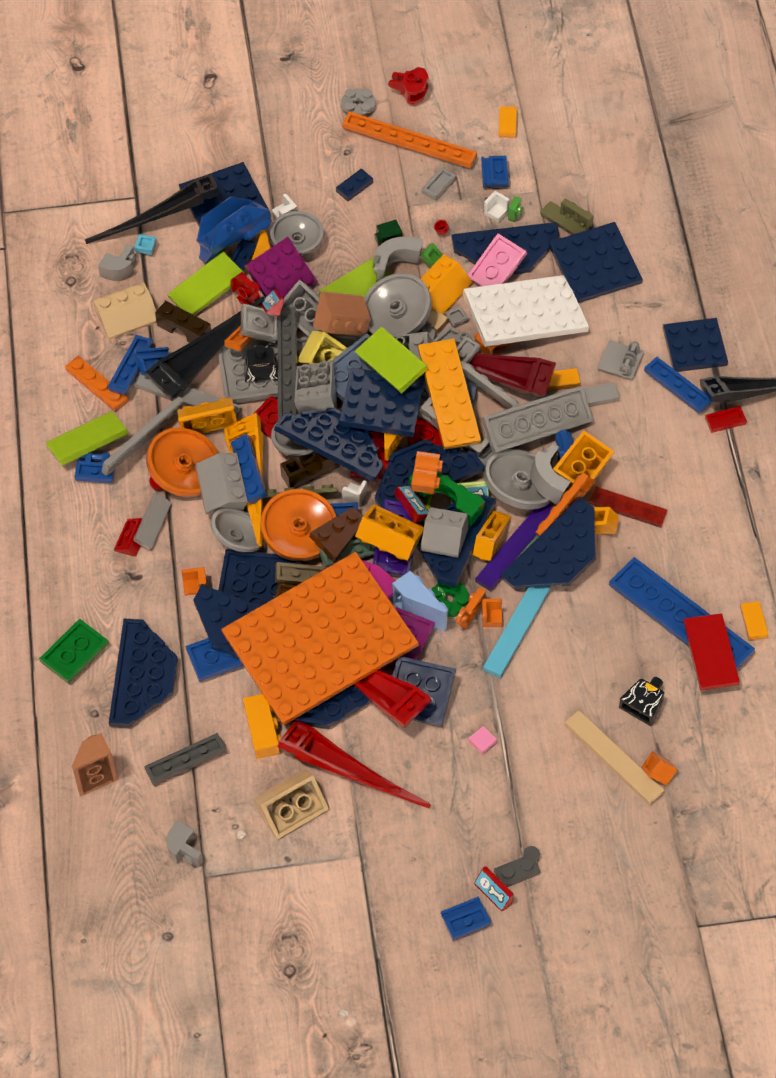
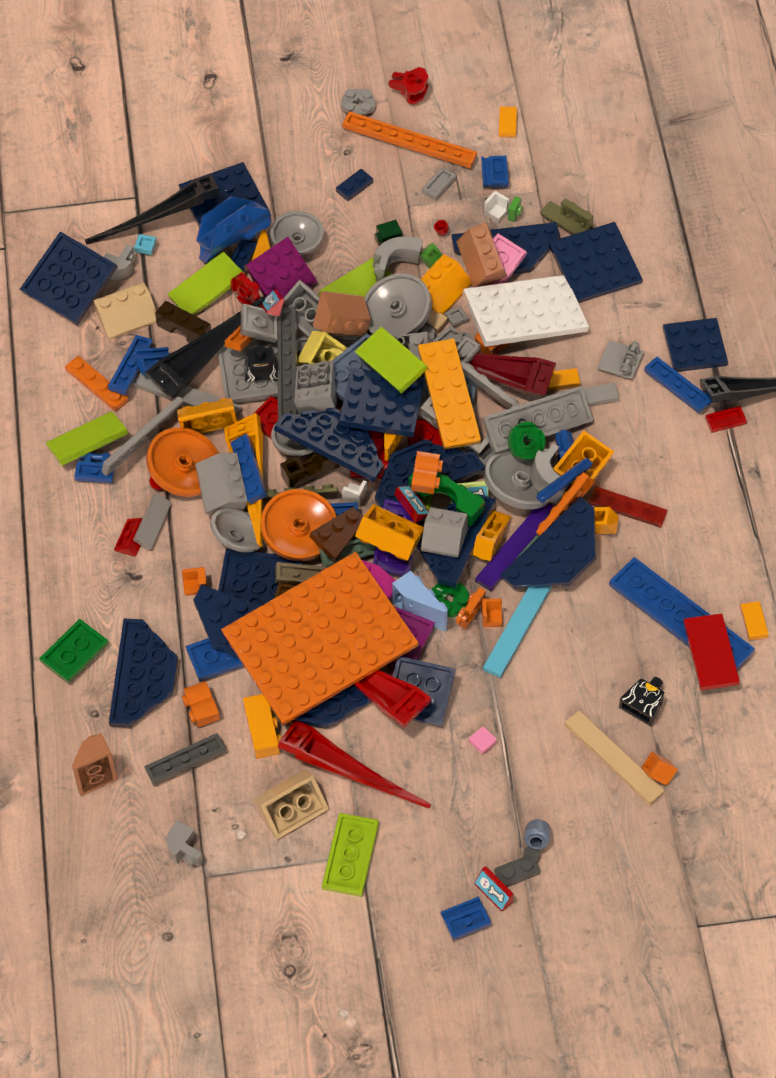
white panel [272,193,298,218] -> none
none -> dark blue plate [19,231,118,325]
none -> orange brick [181,681,220,728]
none -> lime tile [322,813,379,897]
none -> nougat slope [456,222,507,288]
none -> green plate [508,422,545,460]
none -> sand blue head [524,819,551,850]
none -> blue axle [536,458,592,503]

